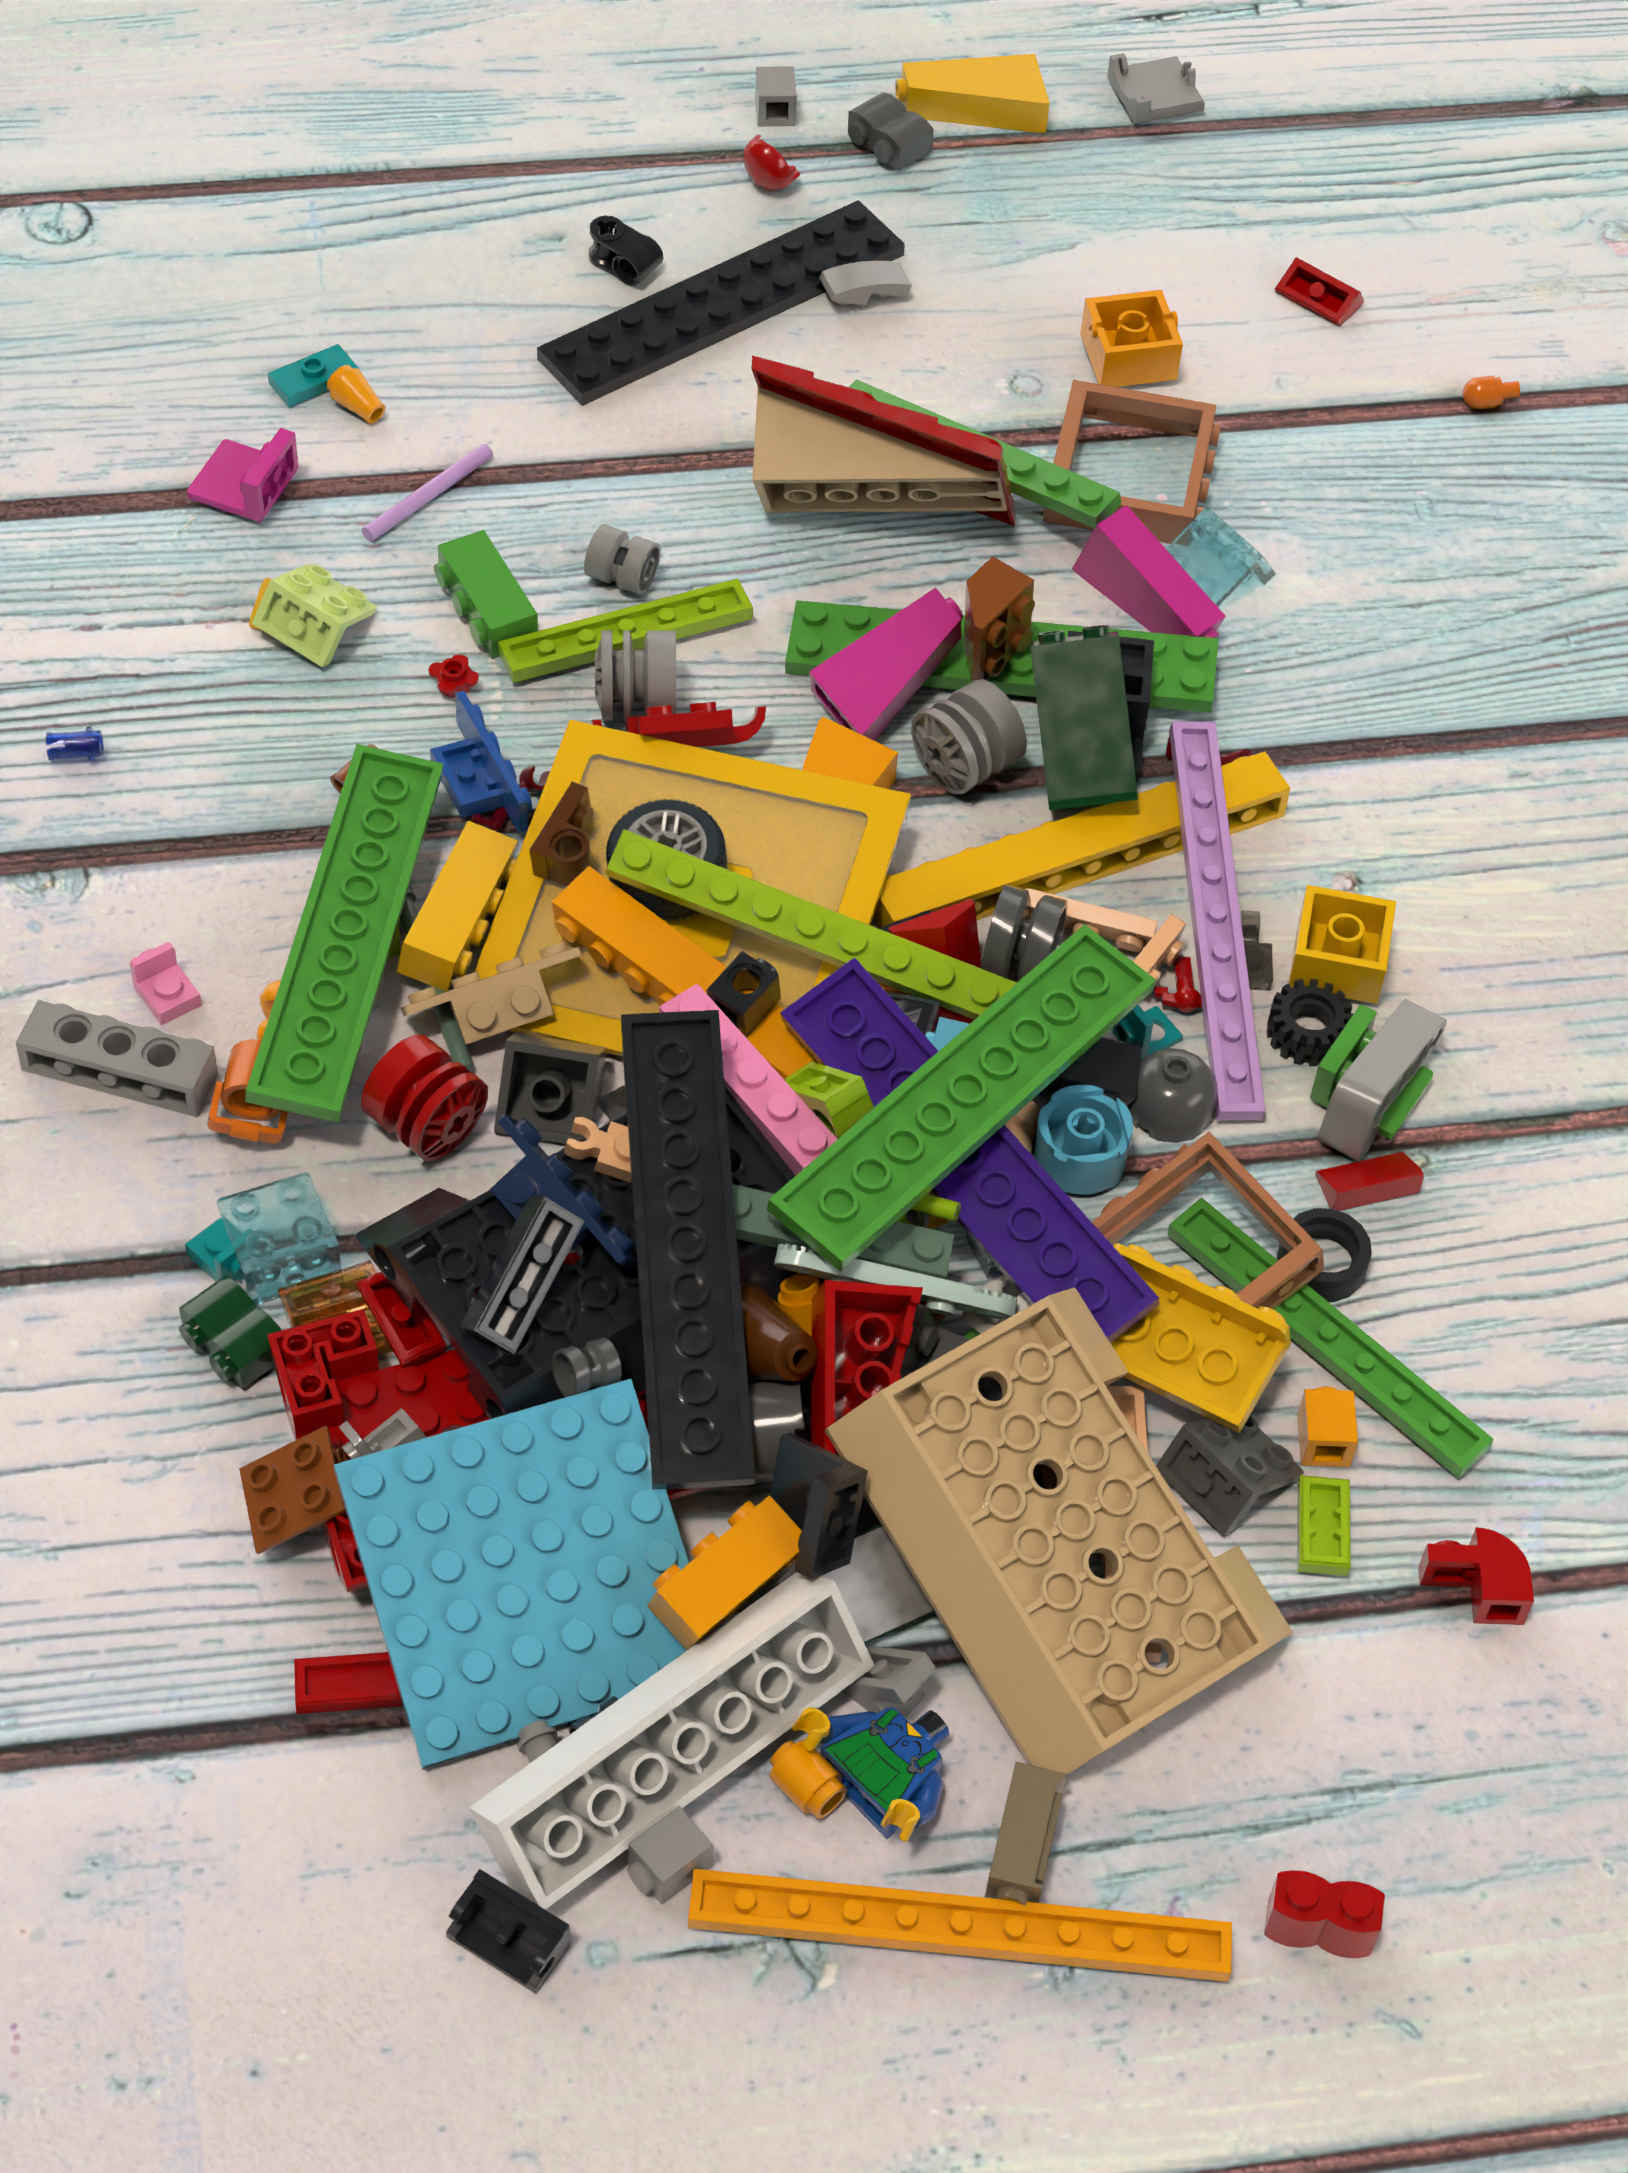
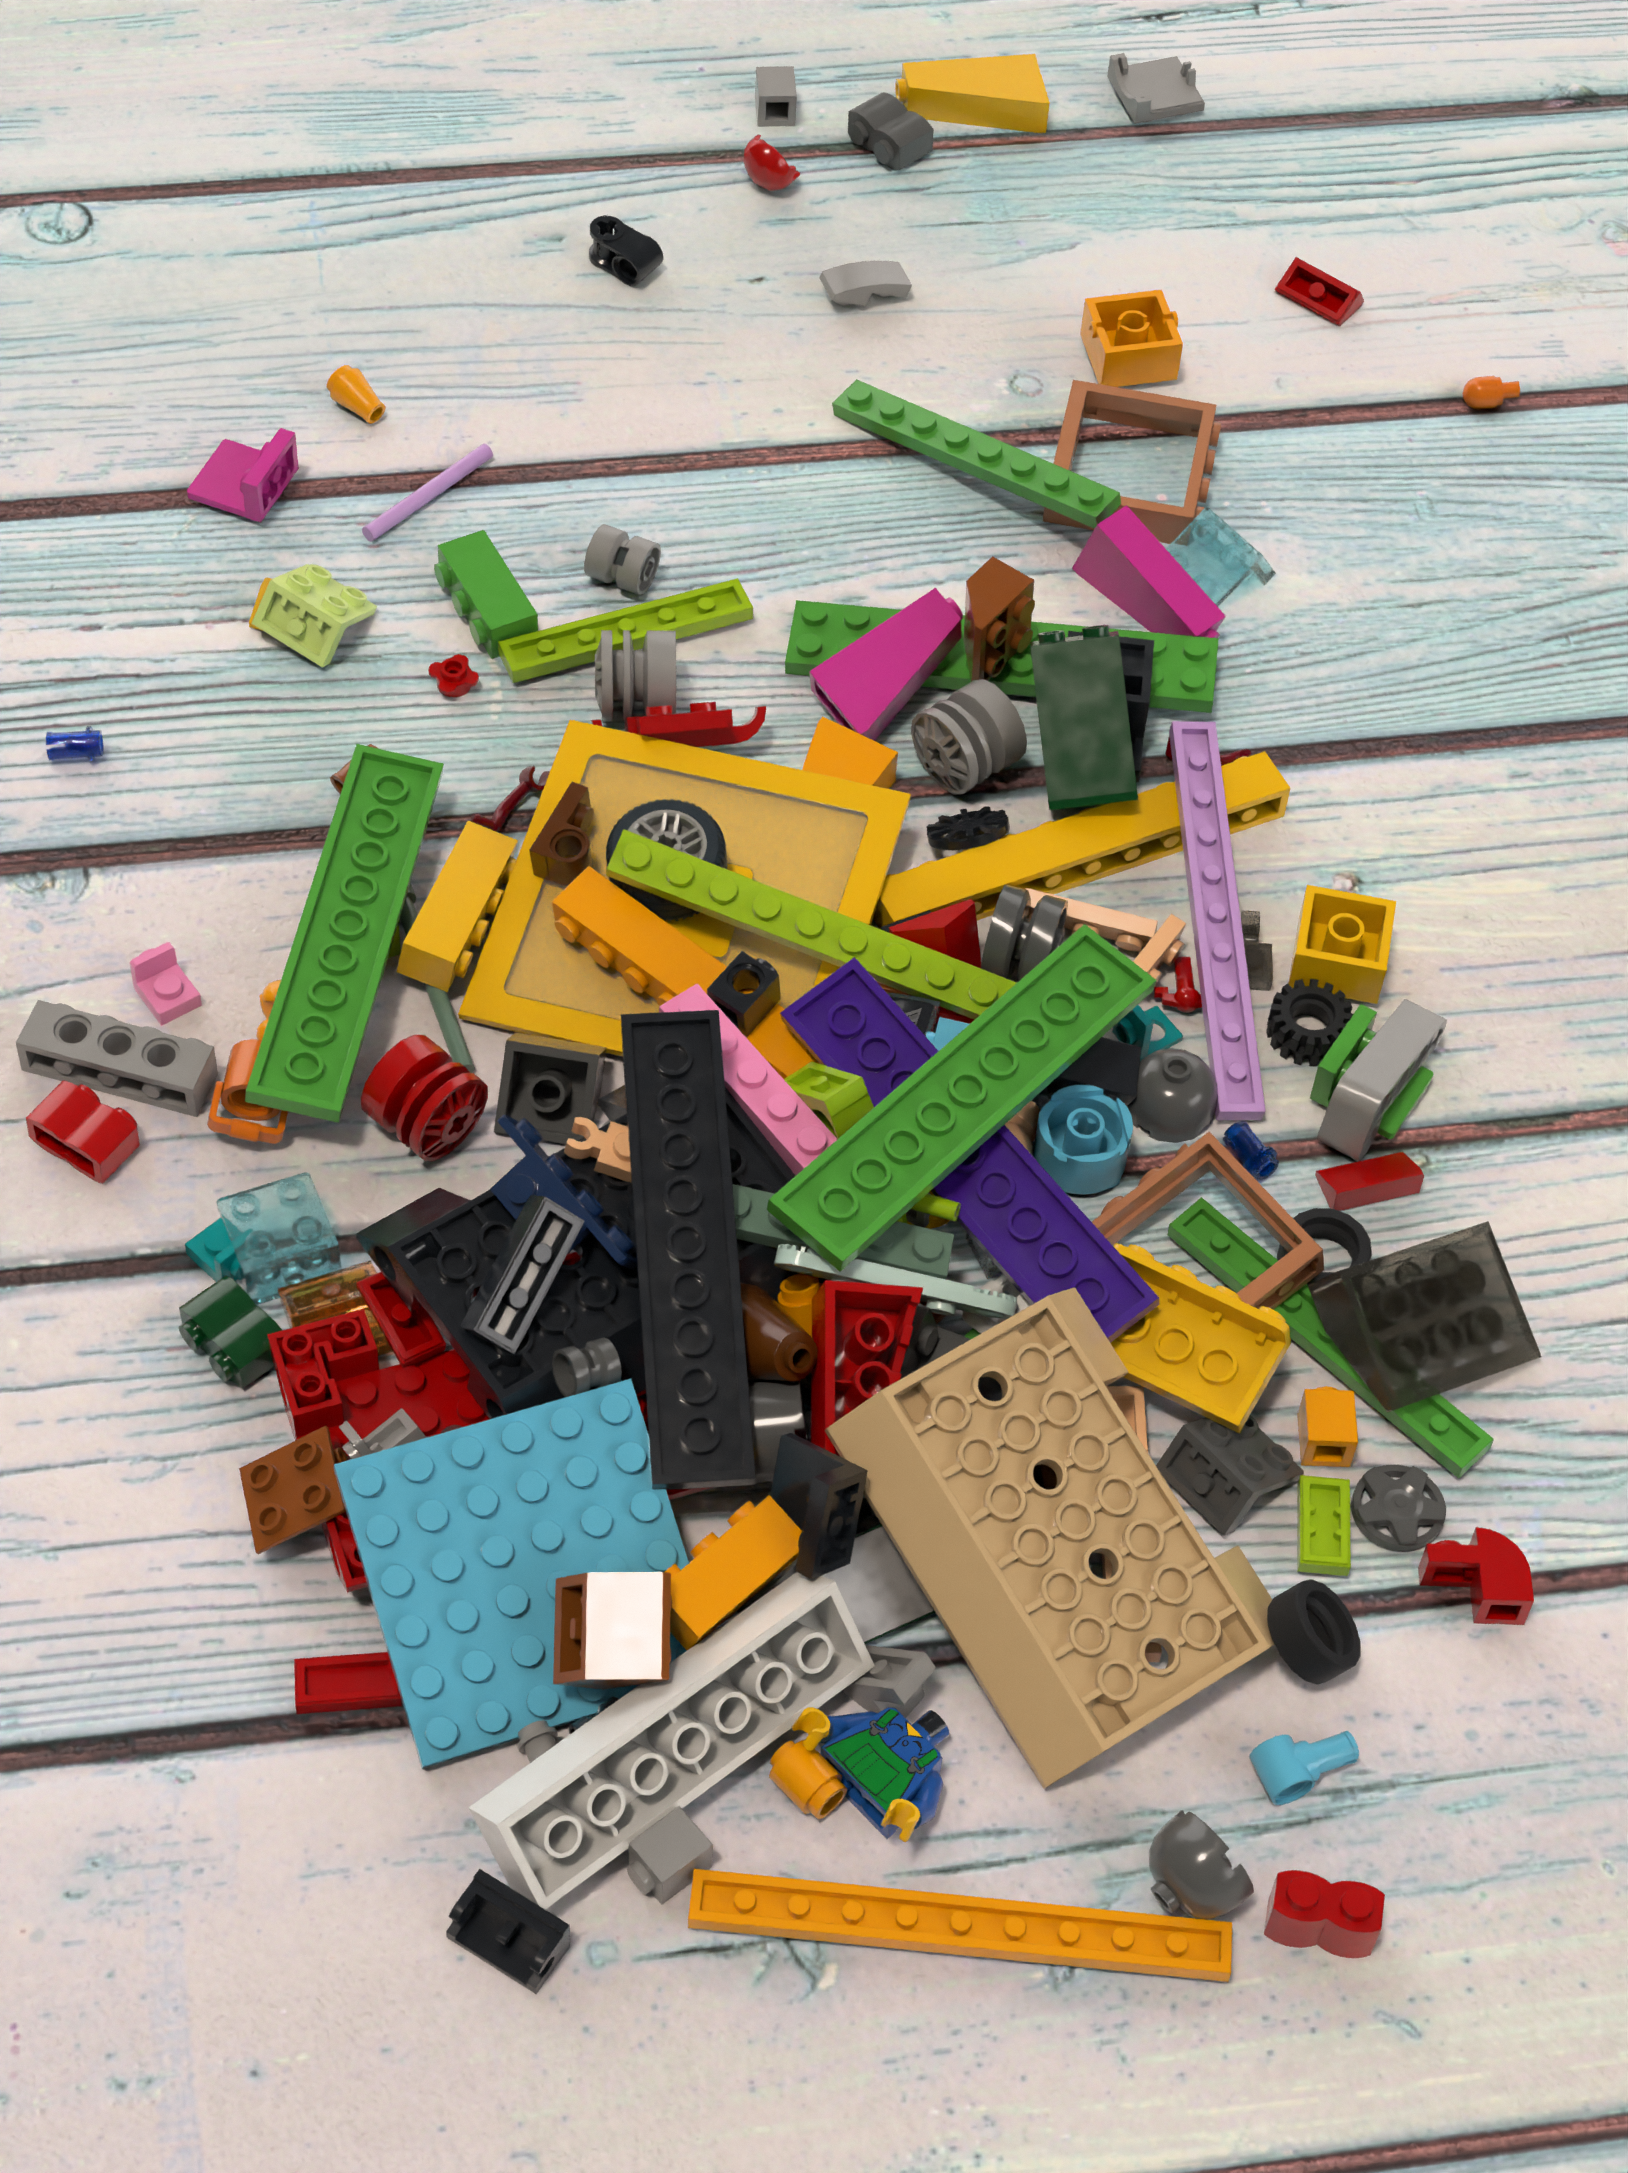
teal plate [268,344,359,407] -> none
tan bracket [400,942,582,1045] -> none
blue bracket [430,691,533,833] -> none
black plate [537,200,905,406] -> none
tan piece [751,355,1016,527] -> none
dark tan window [985,1762,1067,1905] -> none
none -> red brick [26,1080,140,1184]
none -> slope [553,1572,672,1690]
none -> black wheel [926,806,1010,850]
none -> dark grey cylinder [1149,1810,1254,1920]
none -> clear blue pin [1222,1121,1279,1180]
none -> medium azure pin [1249,1731,1359,1805]
none -> black tyre [1267,1579,1361,1685]
none -> clear smoke slope [1308,1221,1542,1413]
none -> dark grey wheel [1351,1465,1446,1552]

